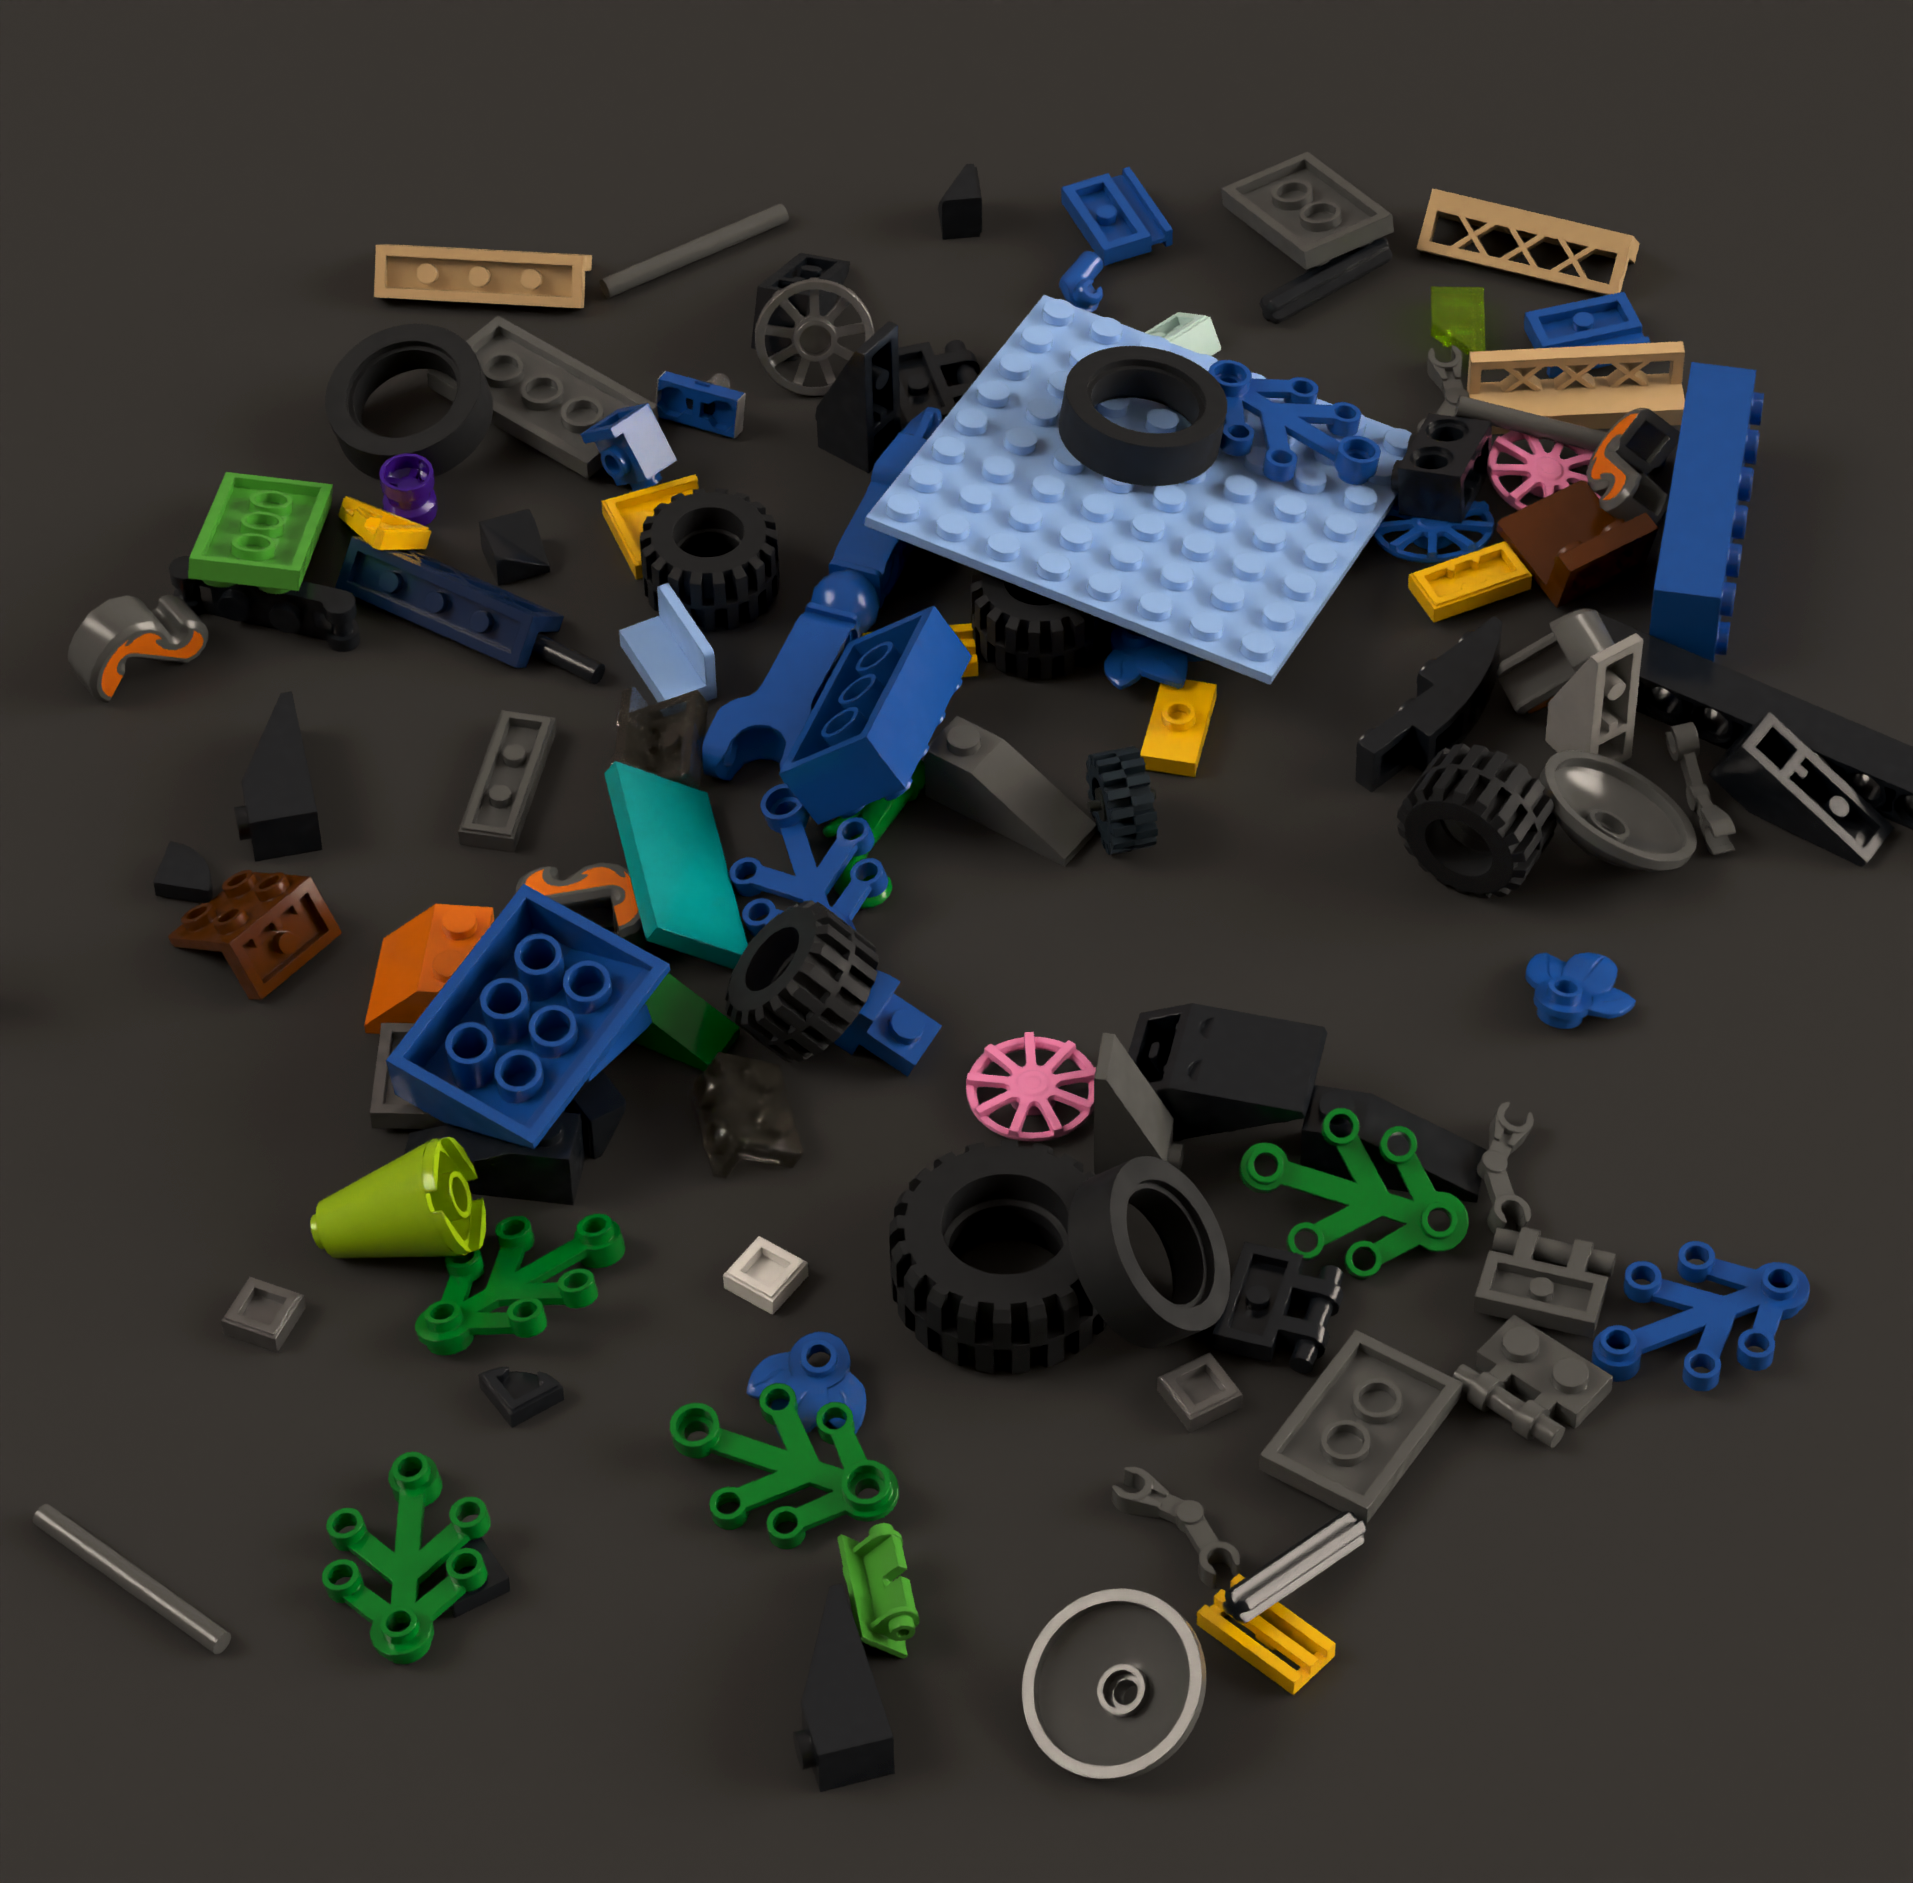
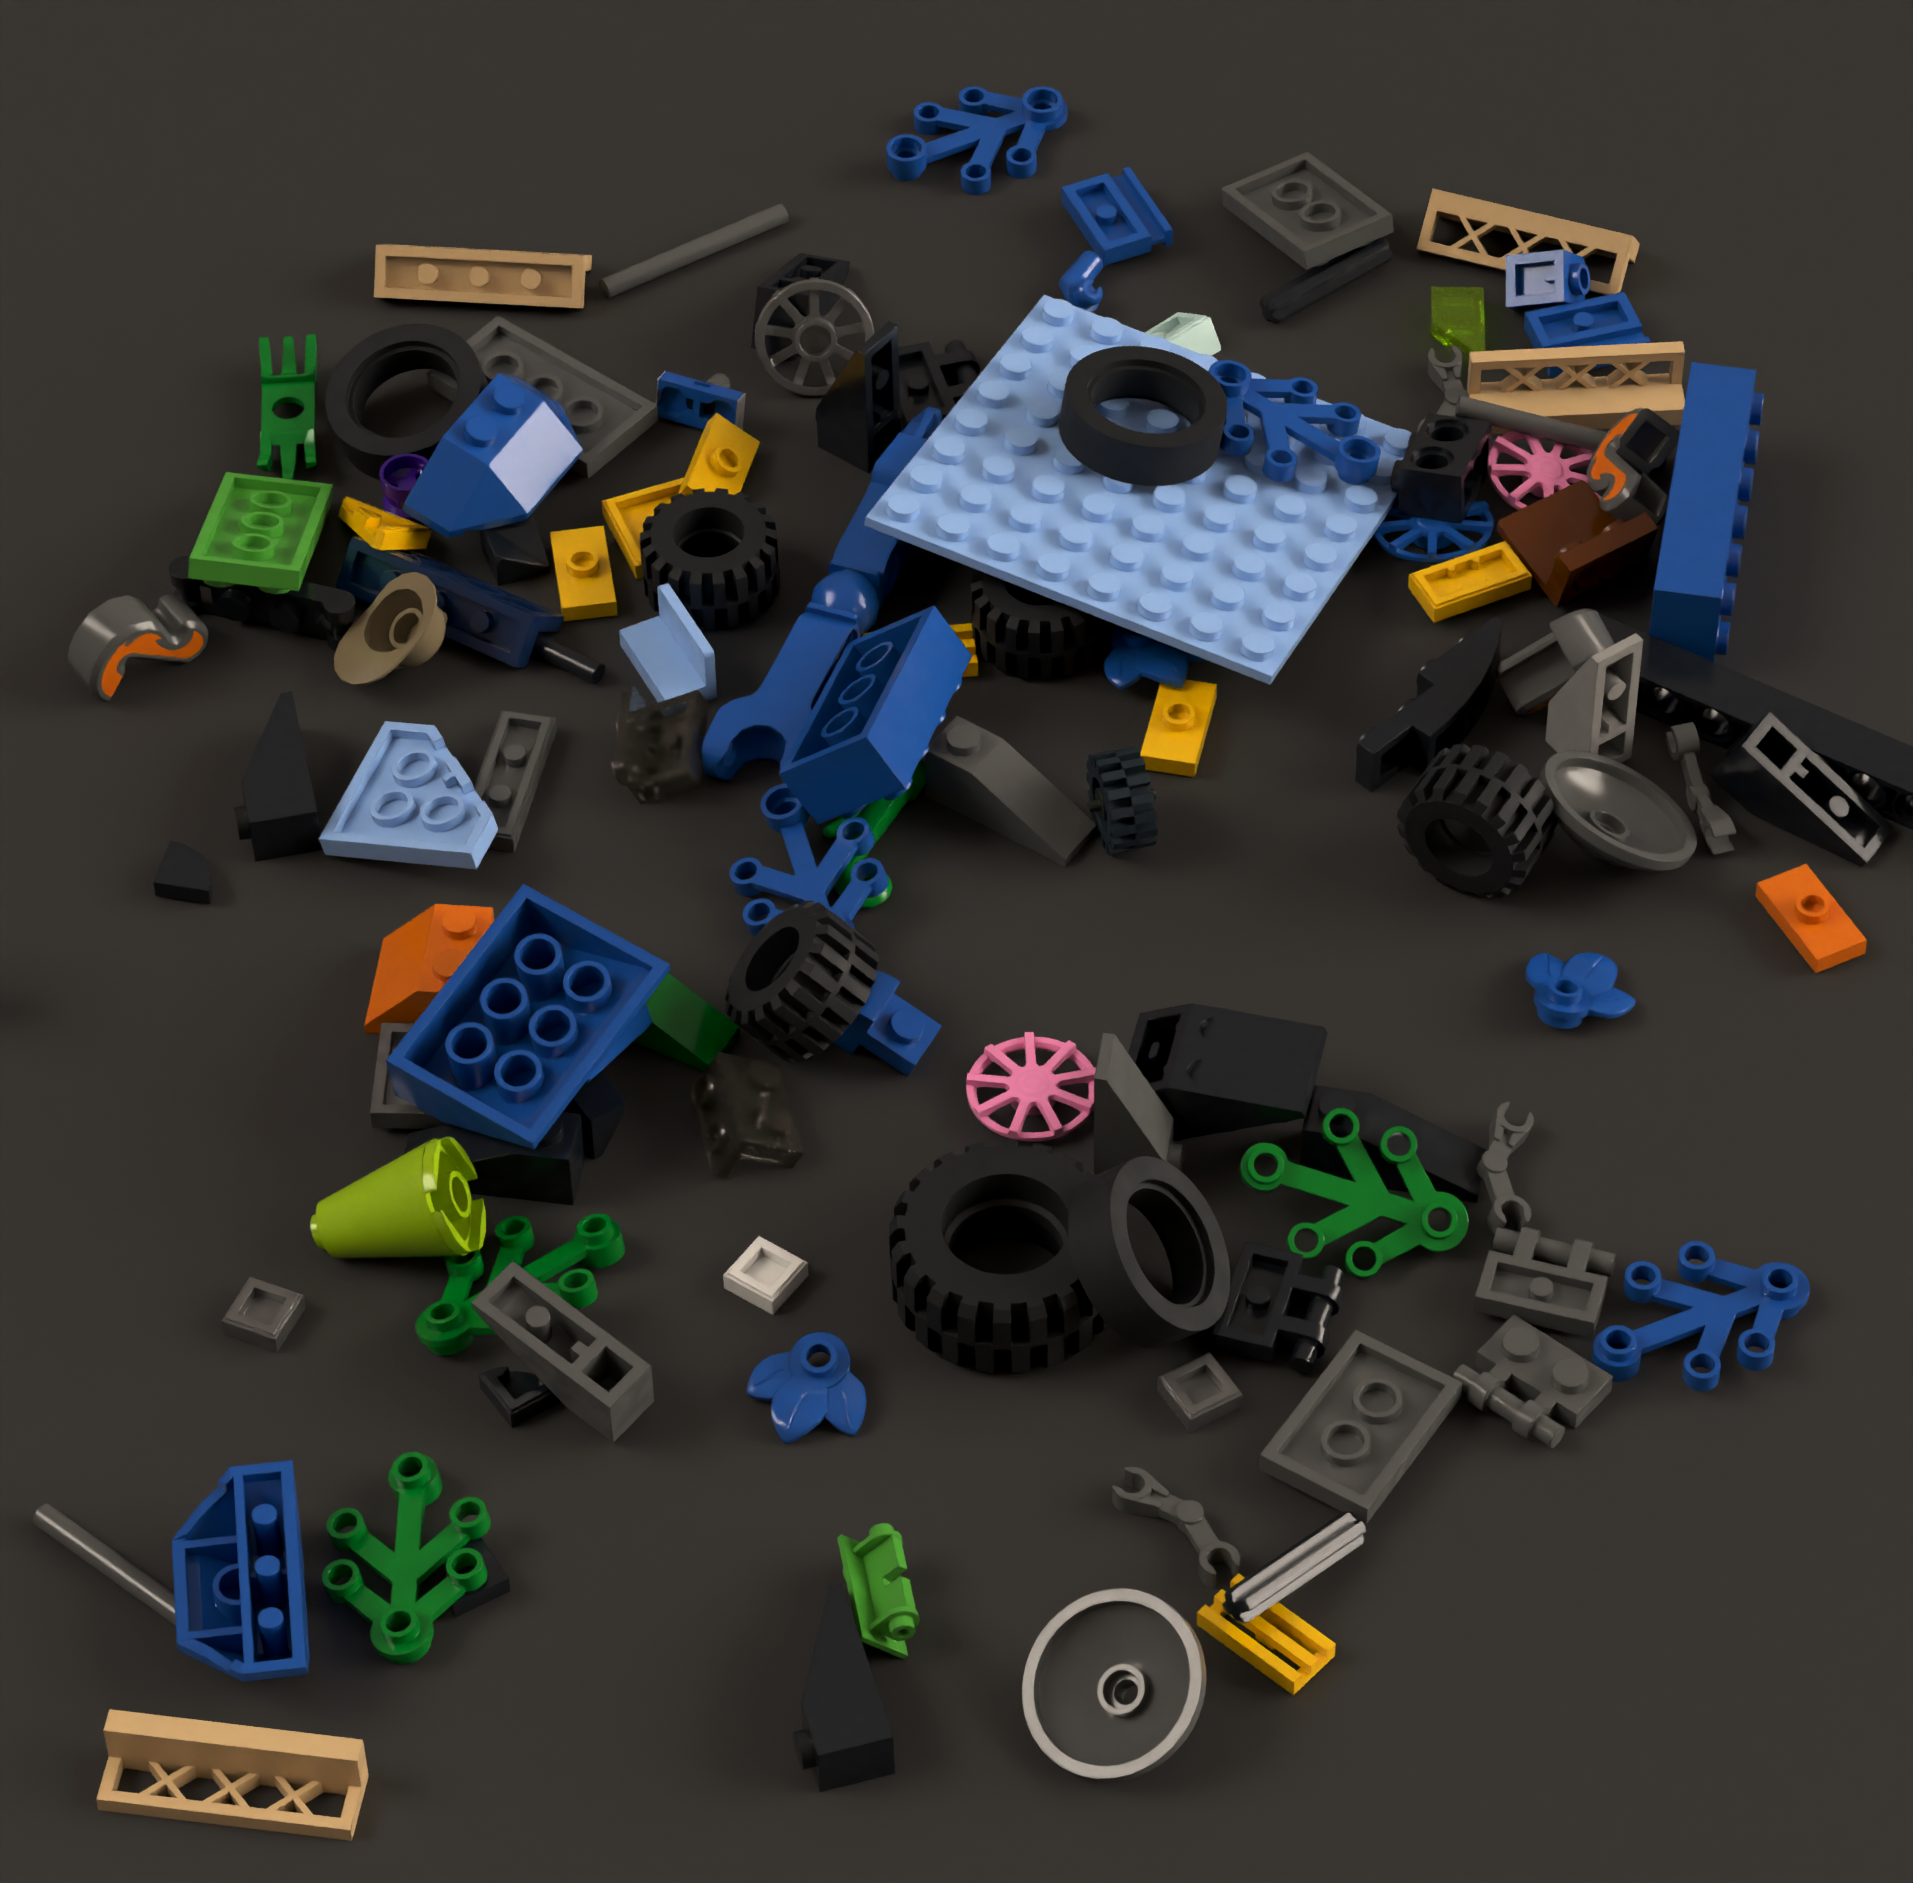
reddish brown bracket [168,870,342,1000] -> none
dark grey animal [516,862,652,952] -> none
blue brick [580,403,677,492] -> none
teal tile [604,761,748,969] -> none
green plant [670,1383,899,1549] -> none
black slope [938,163,982,240] -> none
none -> tan fence [96,1709,369,1841]
none -> blue wedge [172,1460,310,1682]
none -> green piece [257,334,317,480]
none -> light blue plate [319,721,498,869]
none -> dark tan piece [334,572,448,686]
none -> blue wedge [402,373,583,538]
none -> dark grey slope [471,1261,654,1443]
none -> yellow plate [550,525,618,622]
none -> yellow plate [678,413,760,496]
none -> blue plant [886,86,1068,195]
none -> bracket [1506,249,1590,311]
none -> orange plate [1755,864,1867,973]

